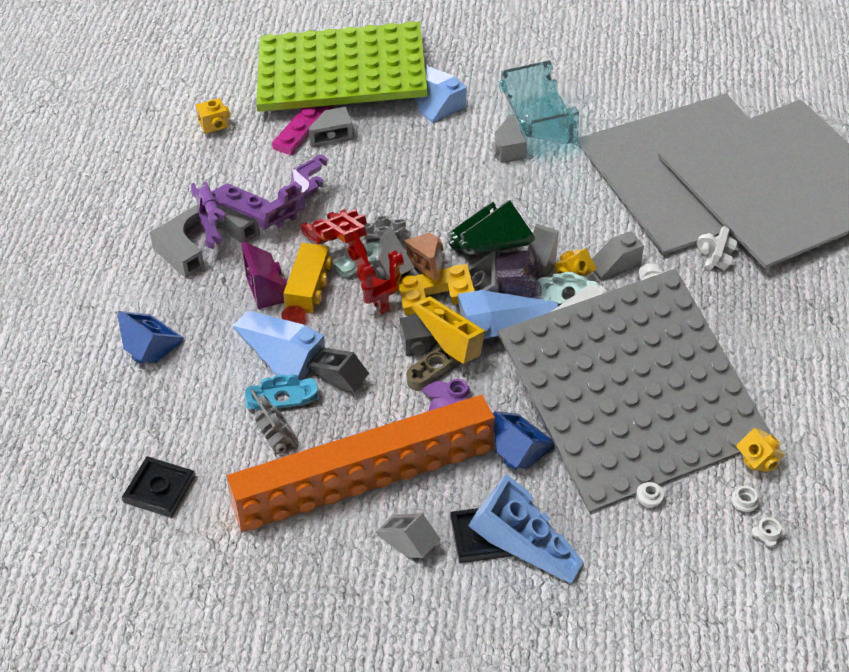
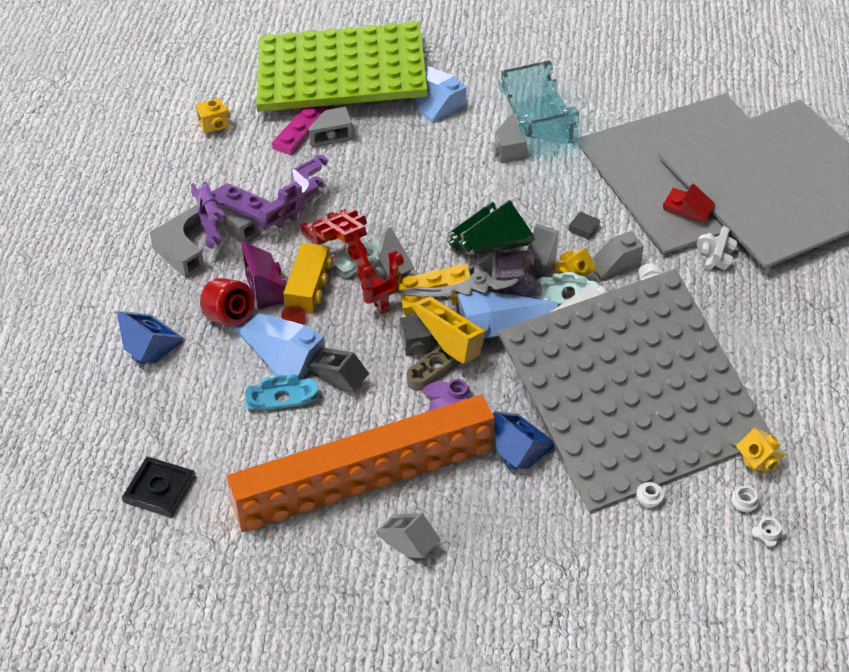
light grey hinge [251,389,298,453] -> none
light grey dish [364,216,406,239] -> none
nougat slope [404,232,443,281] -> none
black tile [450,508,514,563] -> none
light blue wedge [468,474,583,583] -> none
none -> red head [200,278,255,326]
none -> light grey piece [397,265,518,297]
none -> dark grey tile [568,211,600,239]
none -> red slope [663,183,715,223]

